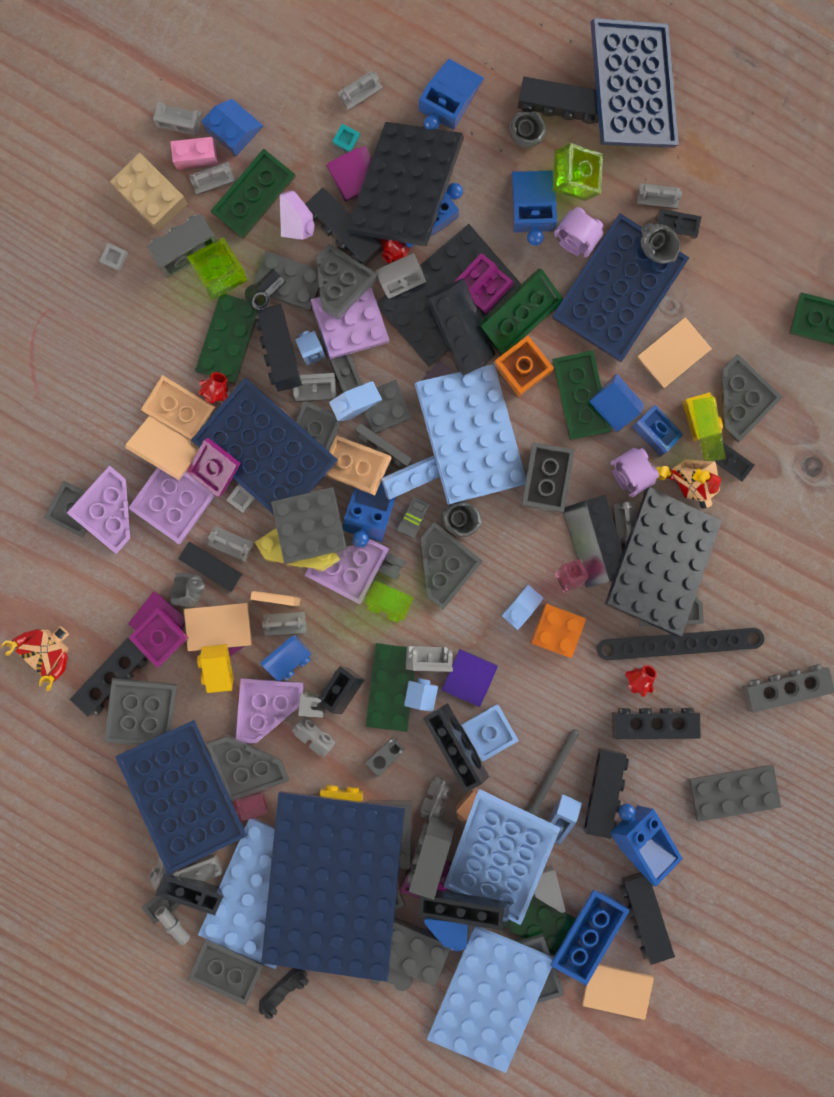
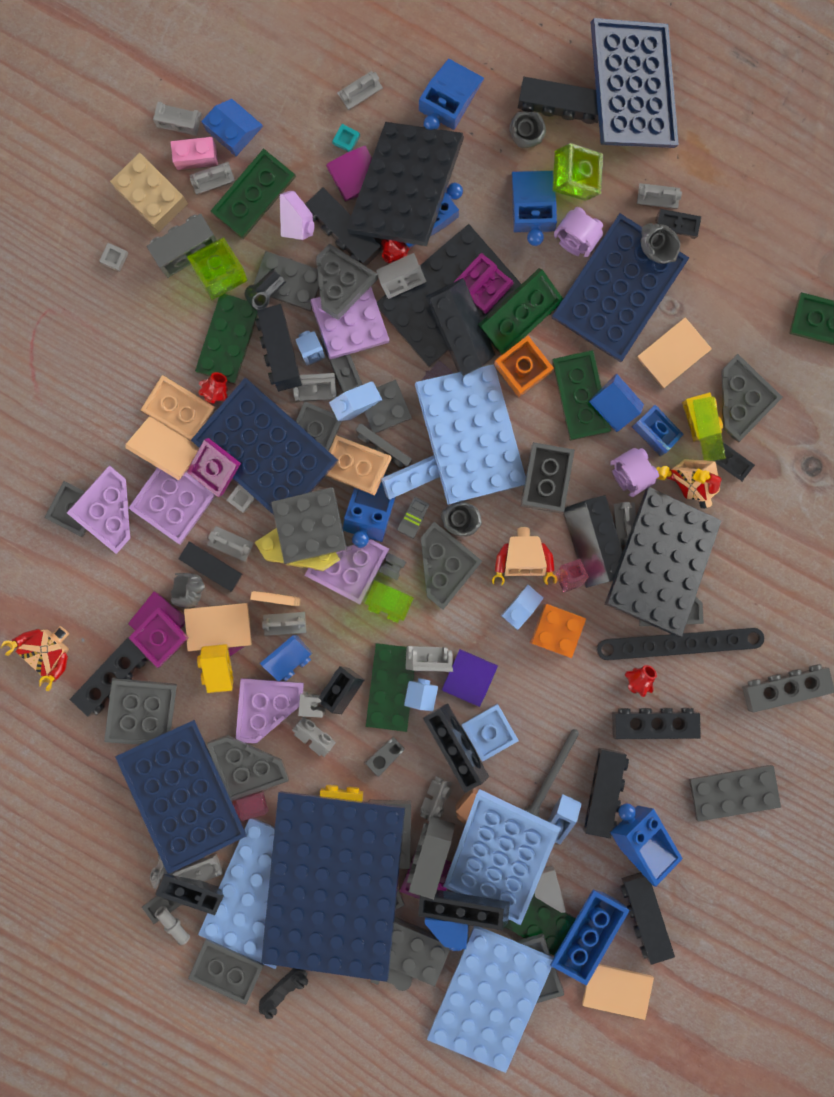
none -> light nougat torso [492,527,557,586]

